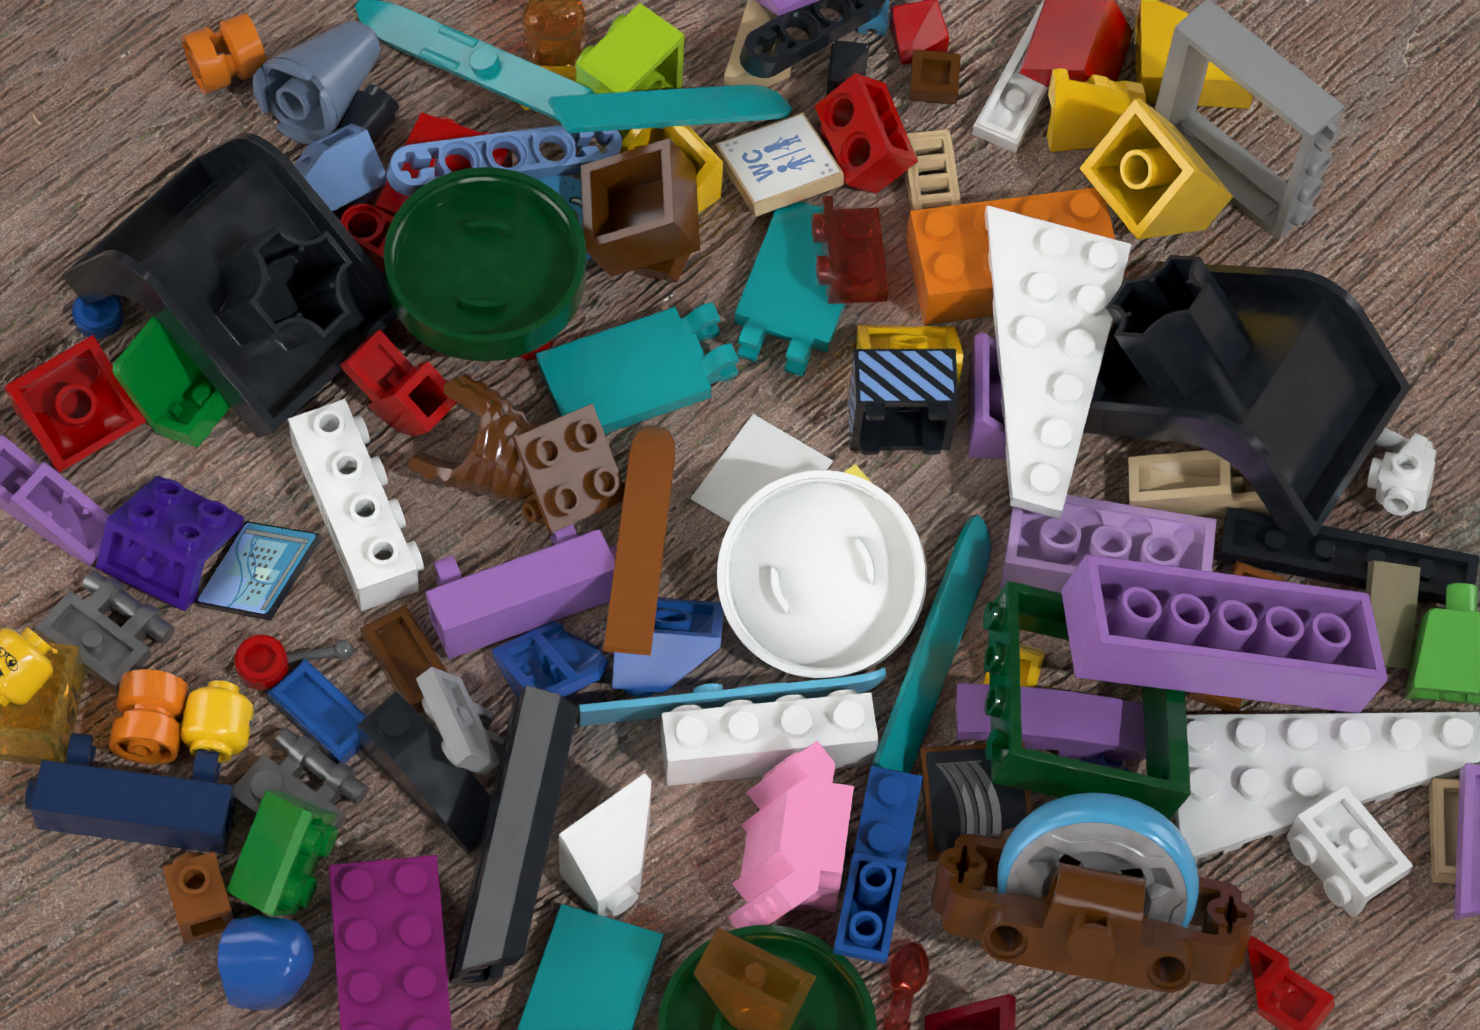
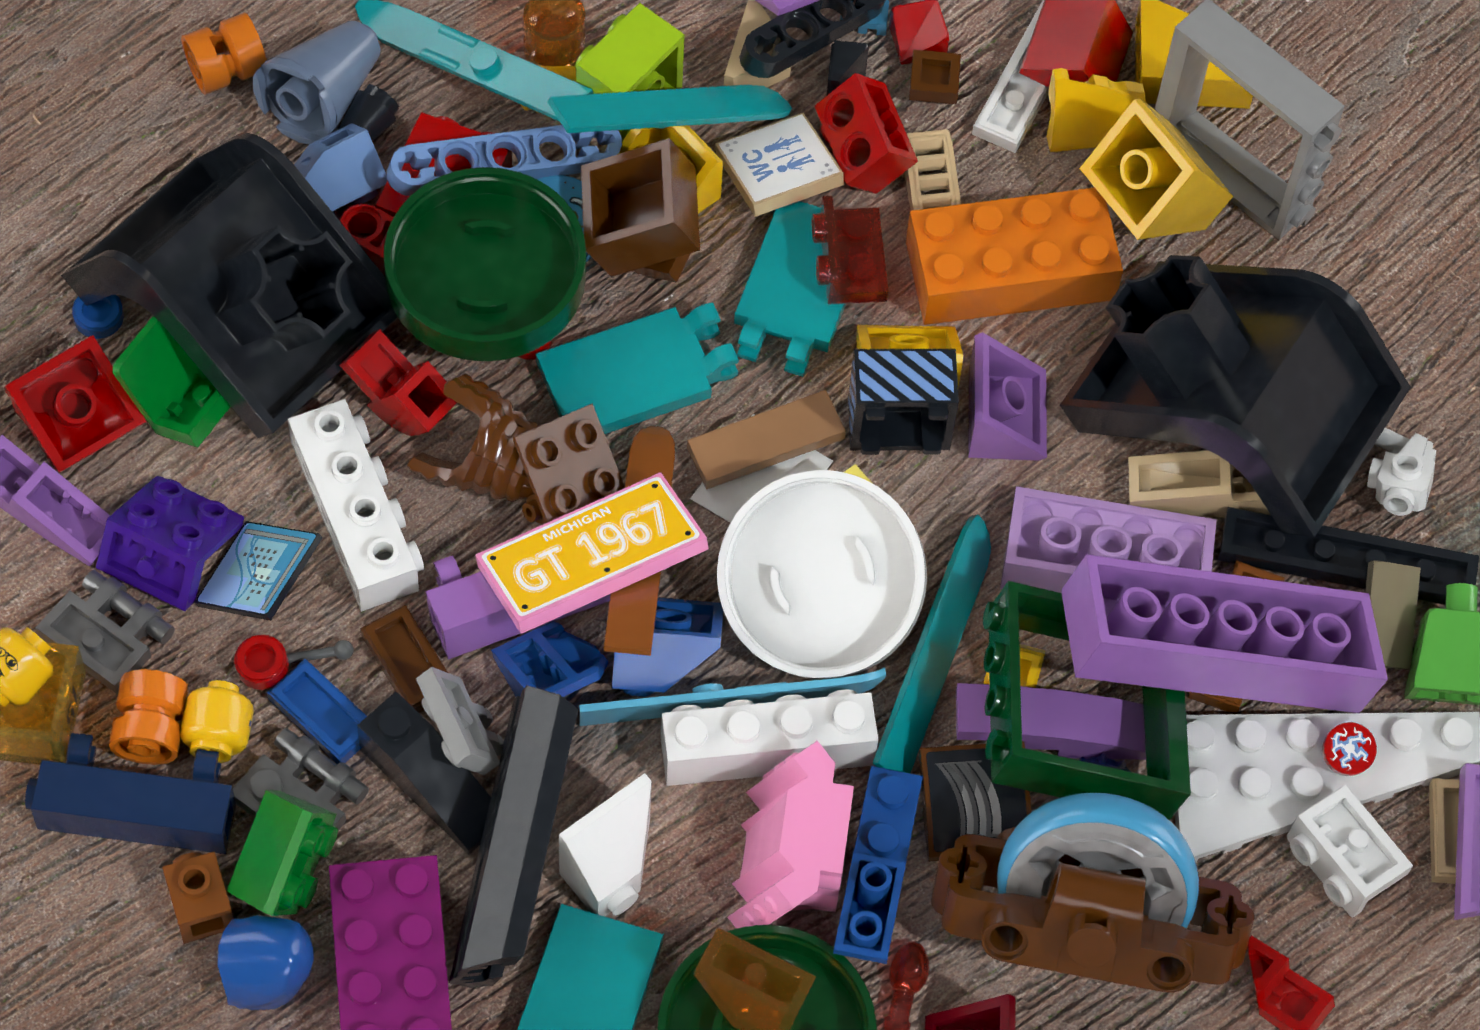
white wing [985,205,1132,519] -> none
none -> tile [475,472,709,634]
none -> medium nougat tile [687,390,846,490]
none -> red tile [1322,722,1377,776]

